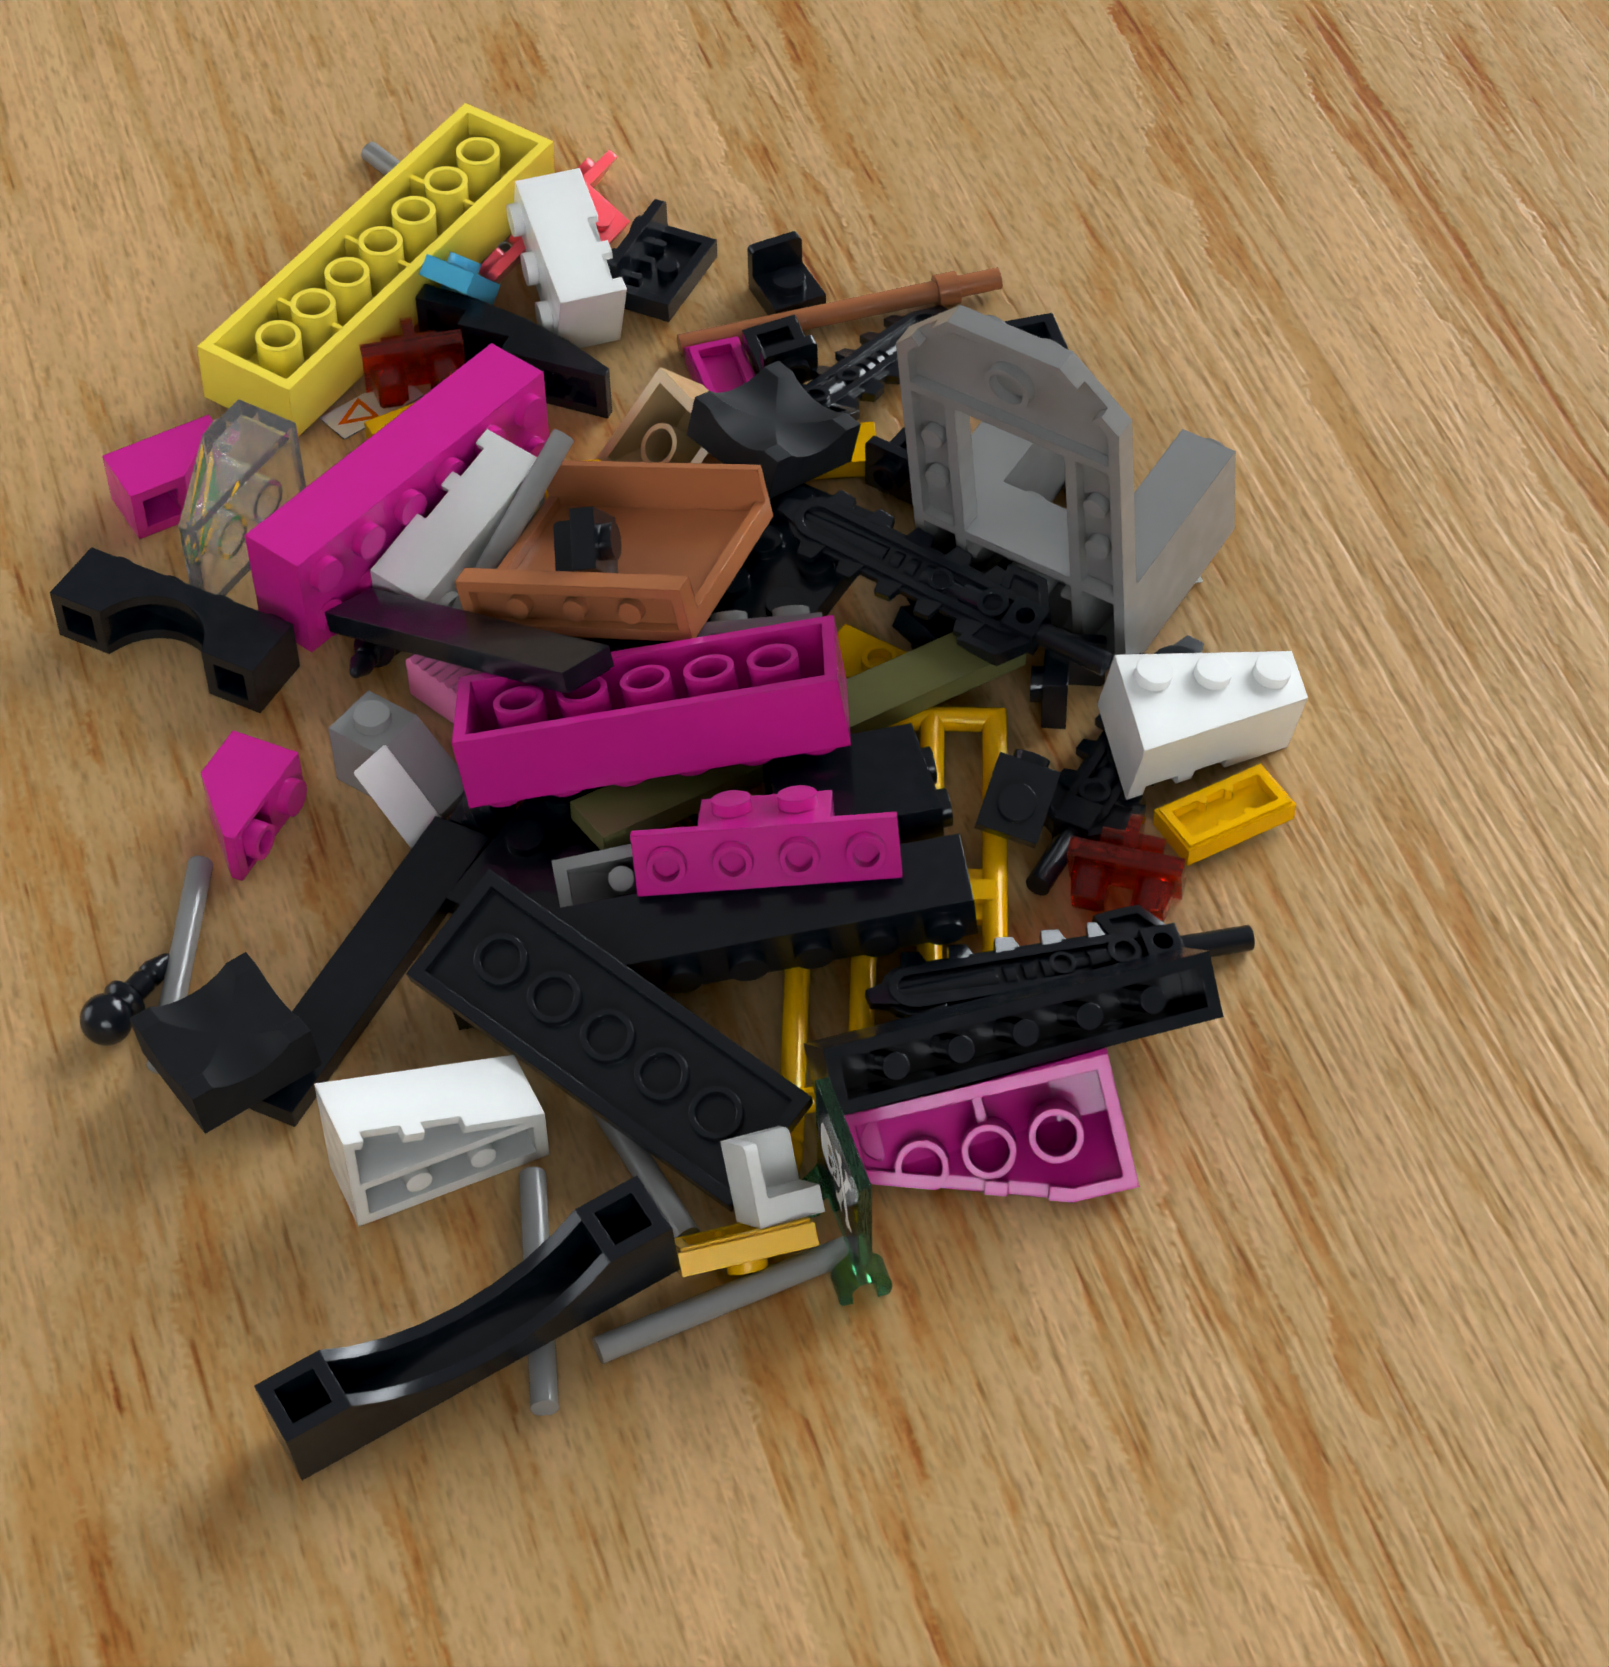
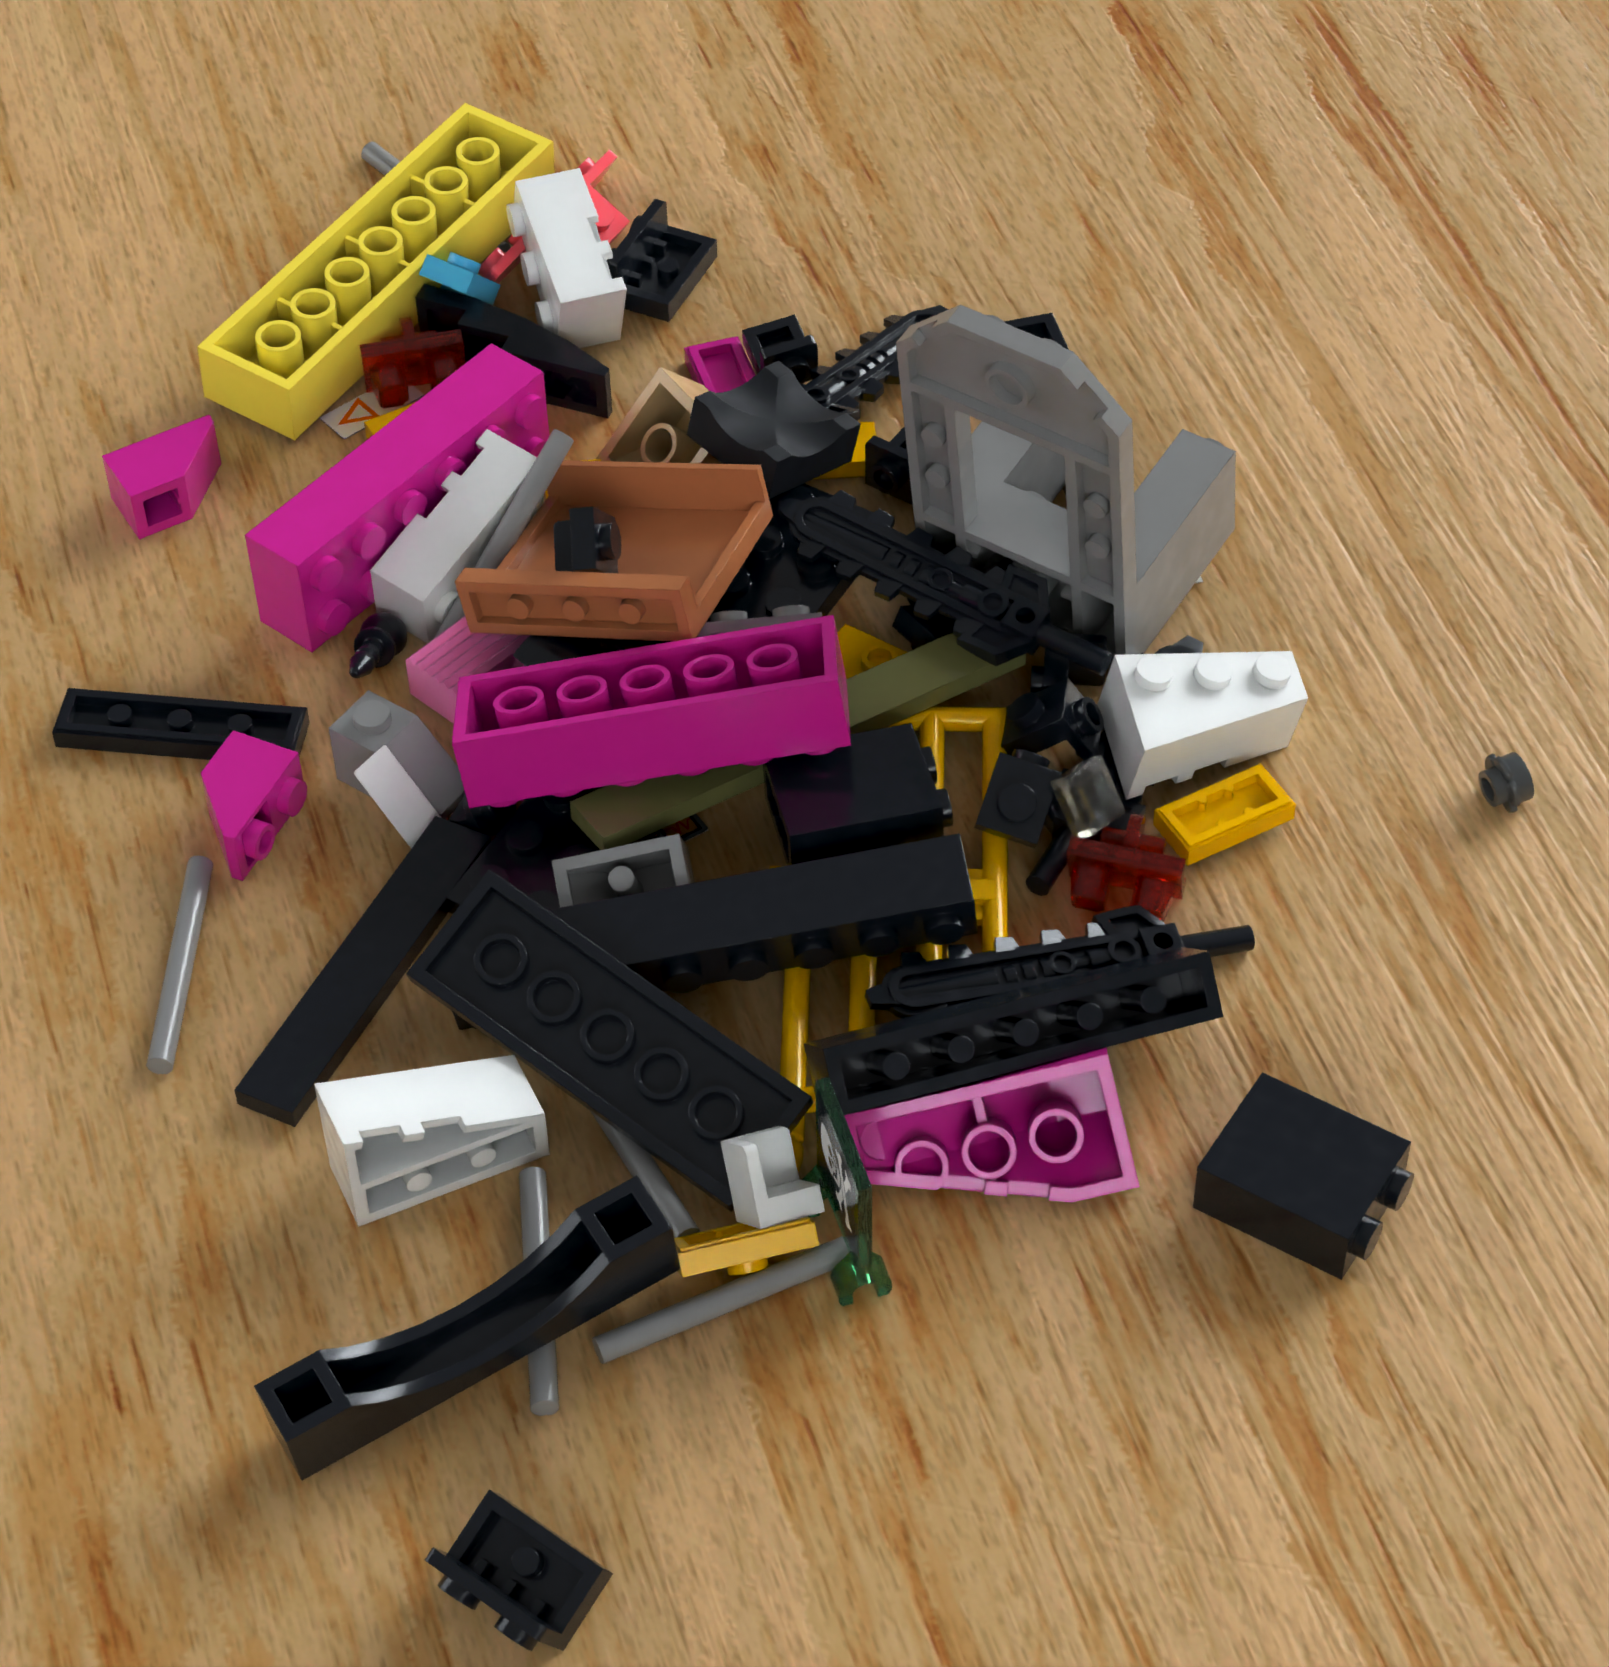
black arch [50,547,300,713] -> none
black bar [80,953,169,1046] -> none
black brick [129,952,322,1134] -> none
clear slope [178,399,306,596] -> none
black tile [324,588,614,694] -> none
dark pink bracket [630,785,903,897] -> none
nougat bar [677,267,1003,356] -> none
black bracket [747,231,826,315] -> none
none -> black tile [52,688,310,760]
none -> black bracket [425,1489,613,1651]
none -> black bracket [1001,678,1104,762]
none -> clear smoke tile [1050,754,1126,840]
none -> black brick [1193,1072,1414,1280]
none -> dark grey plate [1478,752,1534,813]

